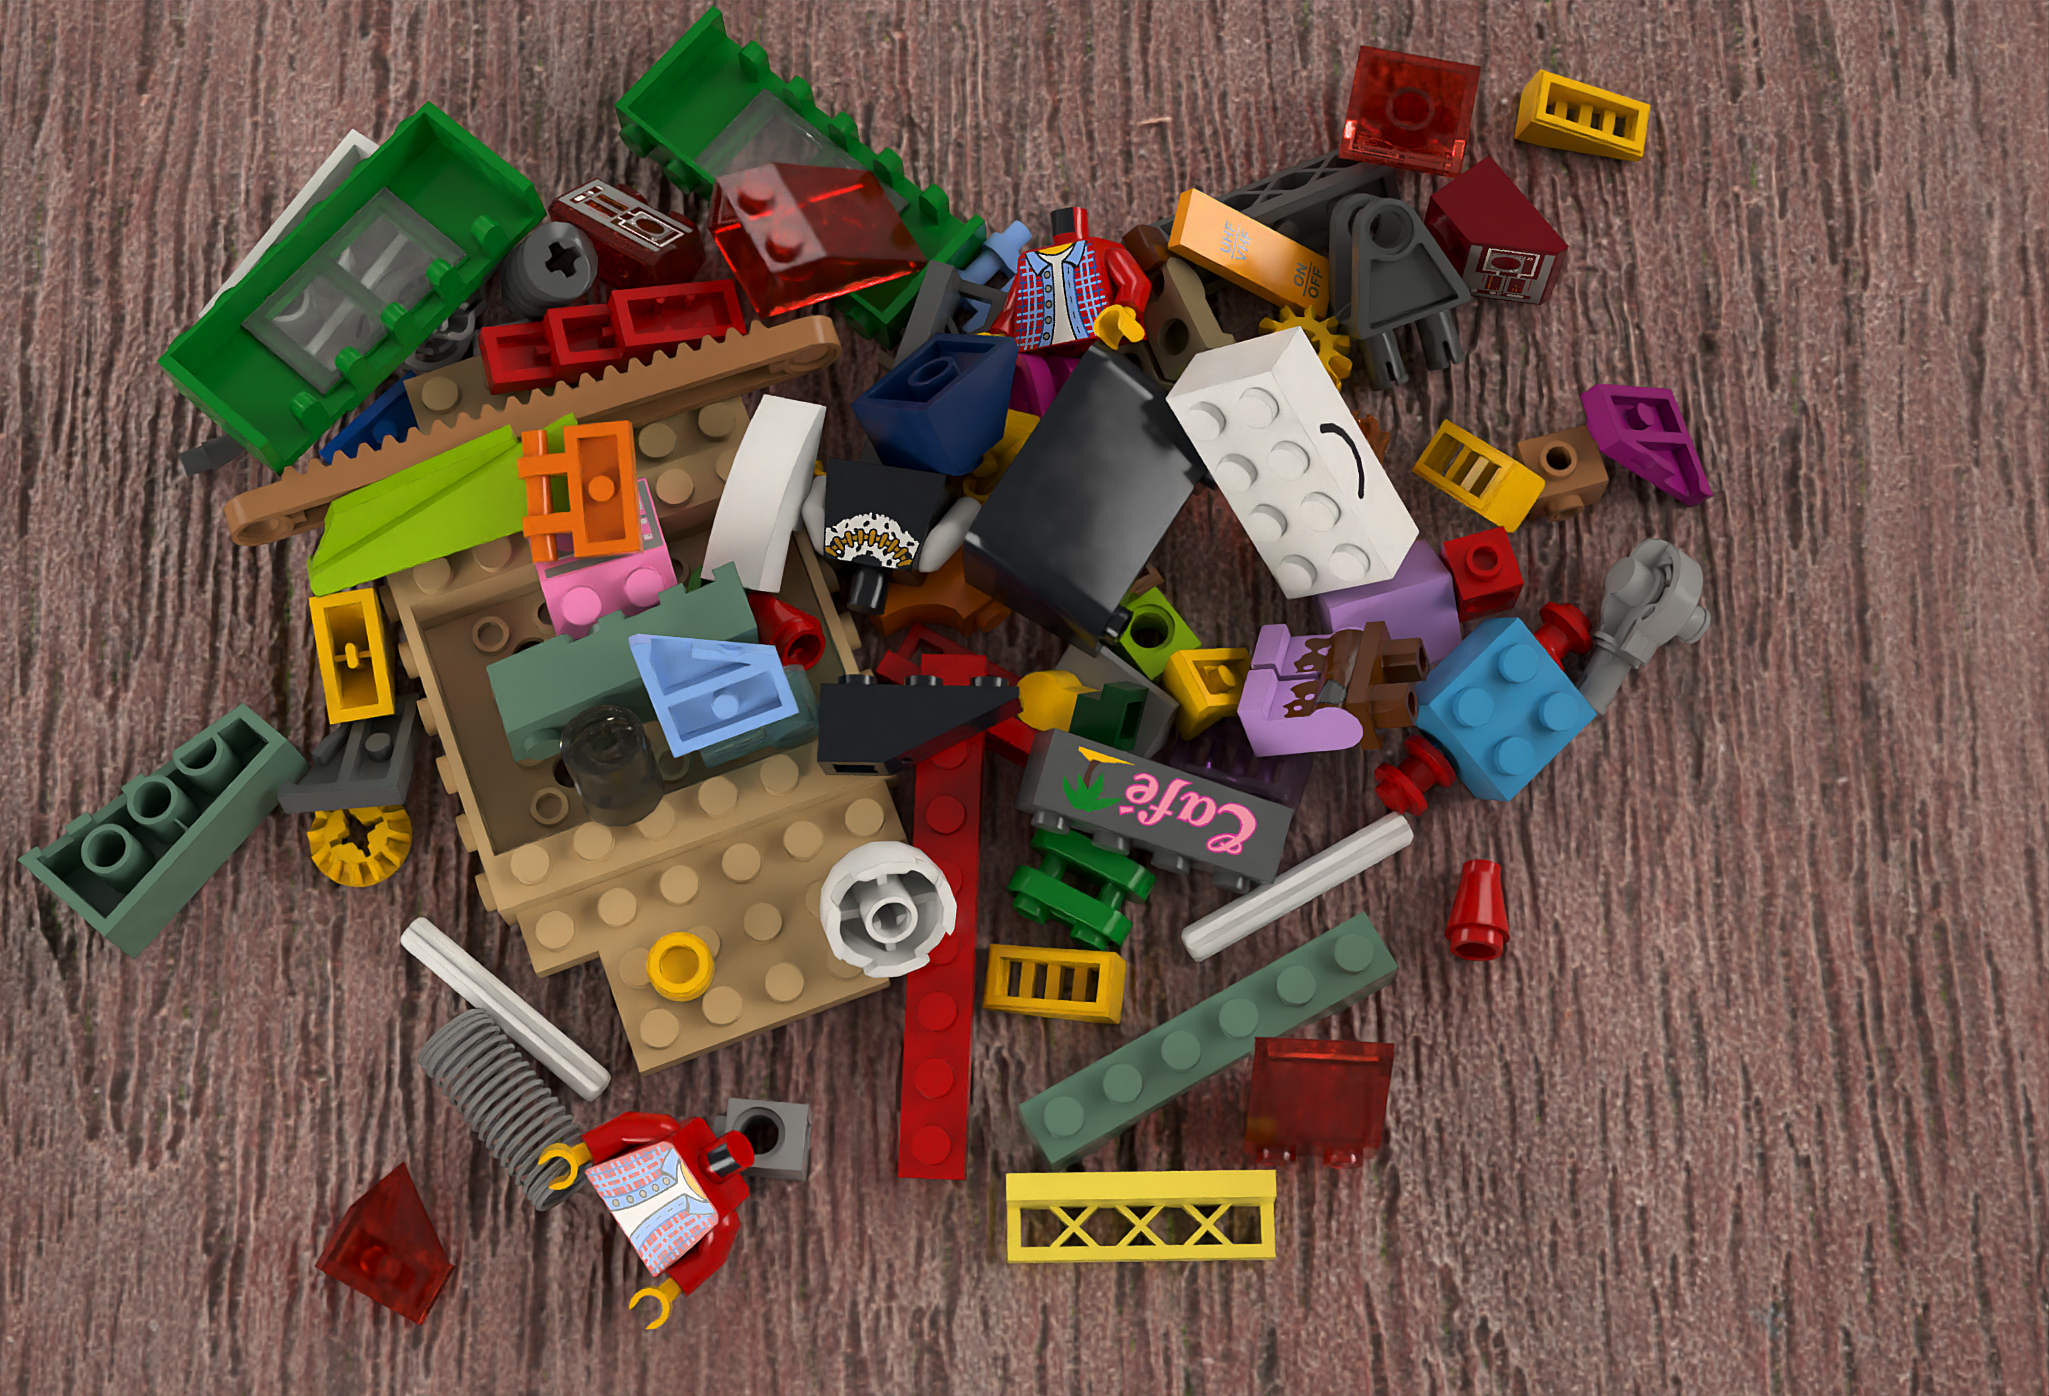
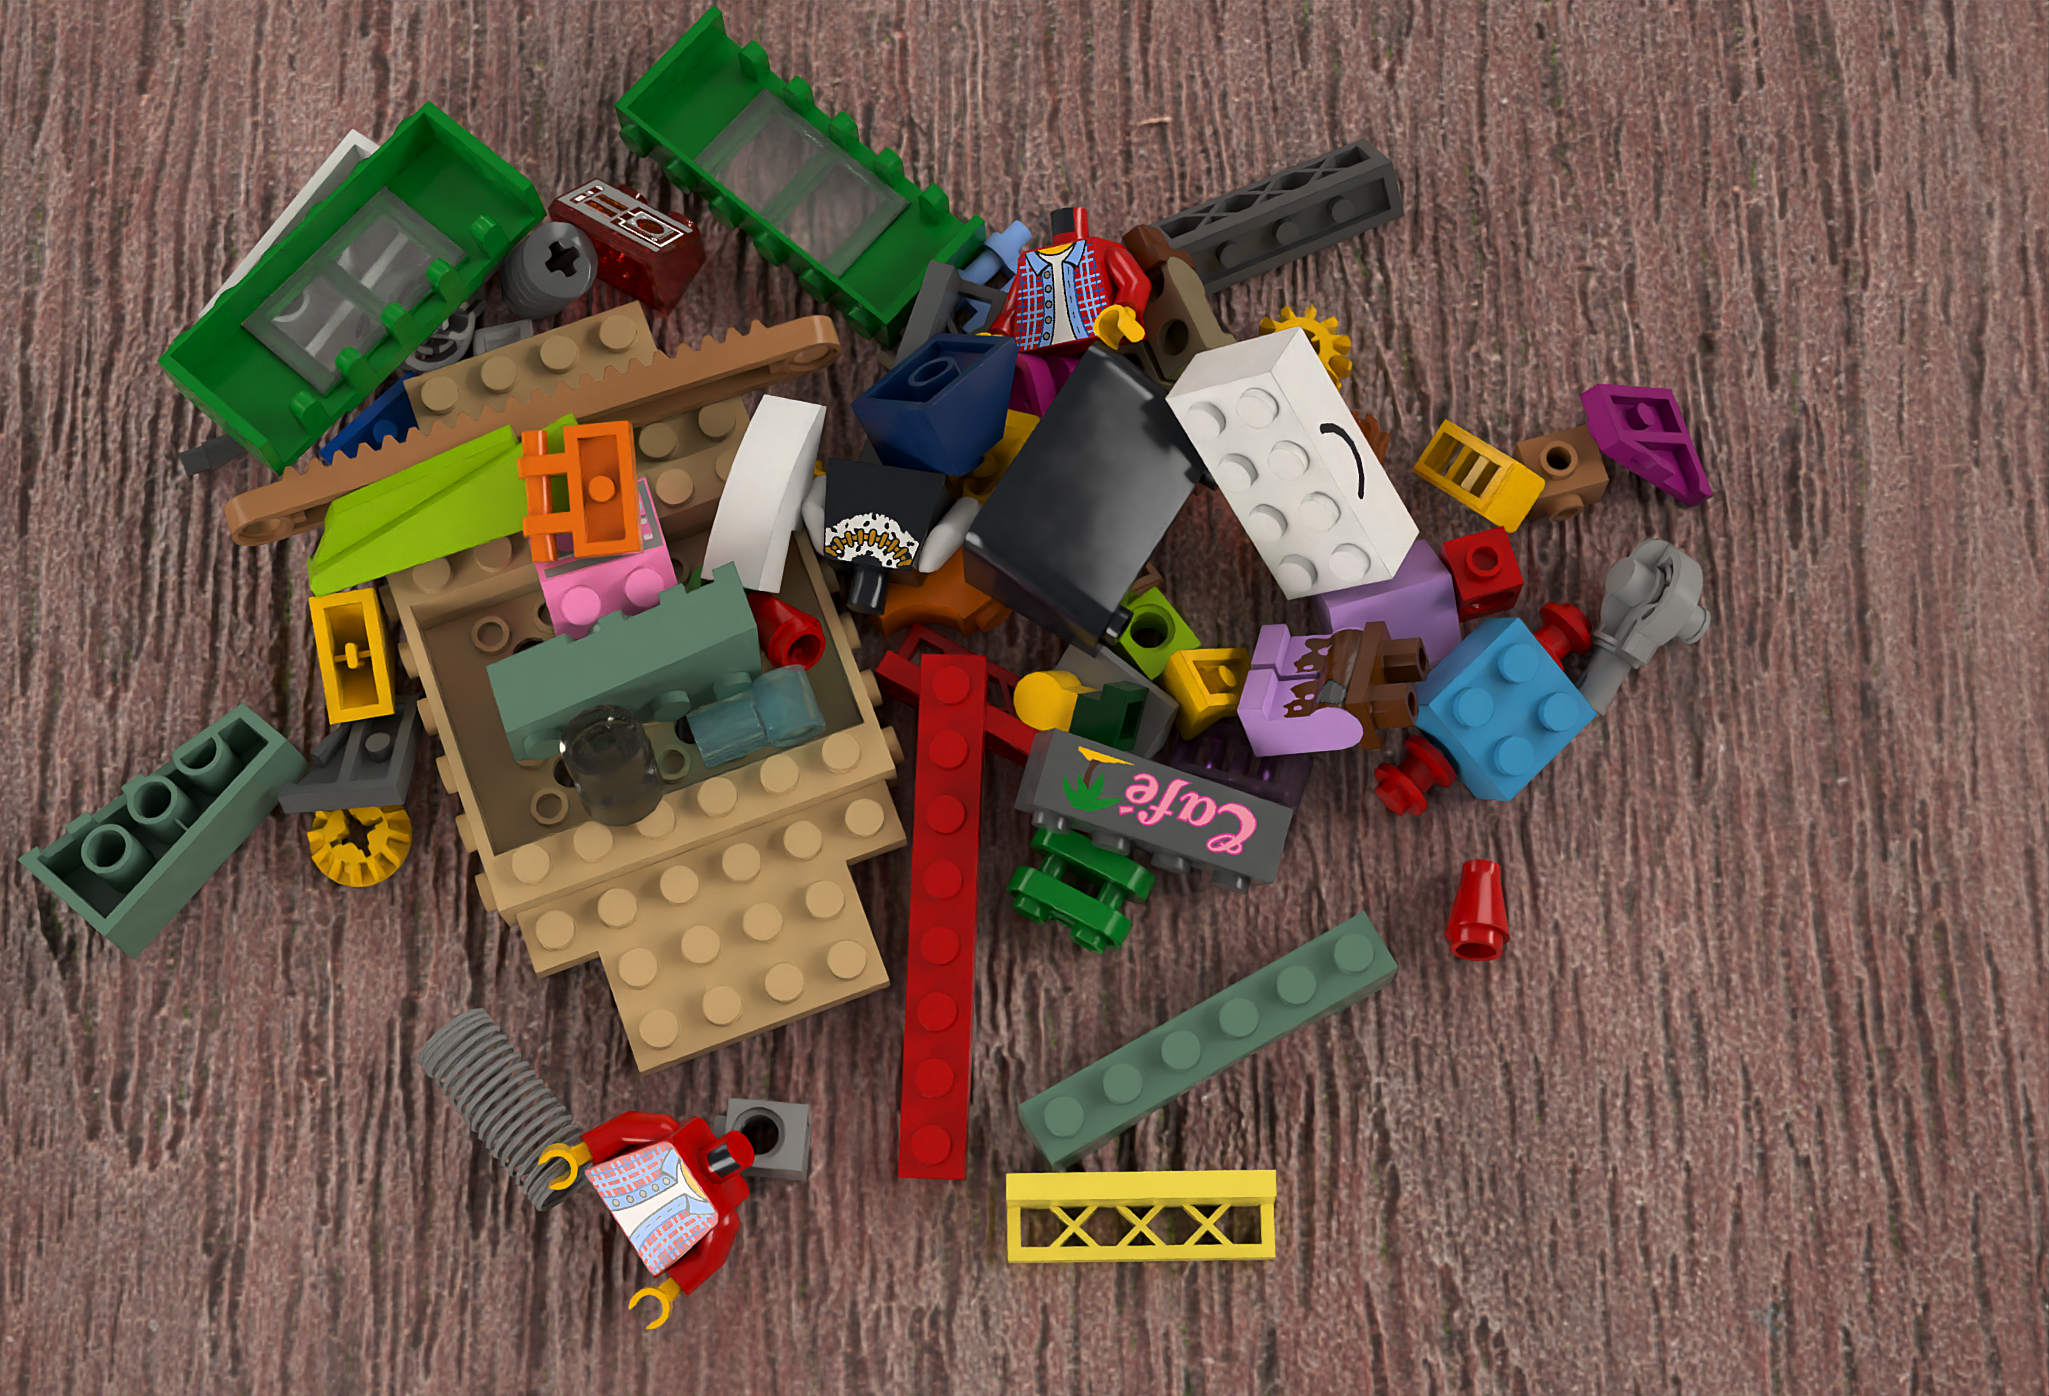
clear red slope [314,1161,456,1326] -> none
white axle [400,917,611,1101] -> none
red slope [478,279,747,395] -> none
light blue wing [628,634,799,758] -> none
yellow tile [646,932,715,1002] -> none
clear red slope [706,162,927,319] -> none
black slope [817,674,1024,776] -> none
white cylinder [819,841,957,978] -> none
yellow slope [982,944,1126,1024] -> none
light orange tile [1167,188,1329,321] -> none
white axle [1181,811,1414,962] -> none
clear red slope [1241,1037,1395,1169] -> none
dark grey piece [1328,193,1472,391] -> none
clear red slope [1338,45,1481,178] -> none
dark red slope [1424,155,1569,305] -> none
yellow slope [1514,69,1651,162] -> none

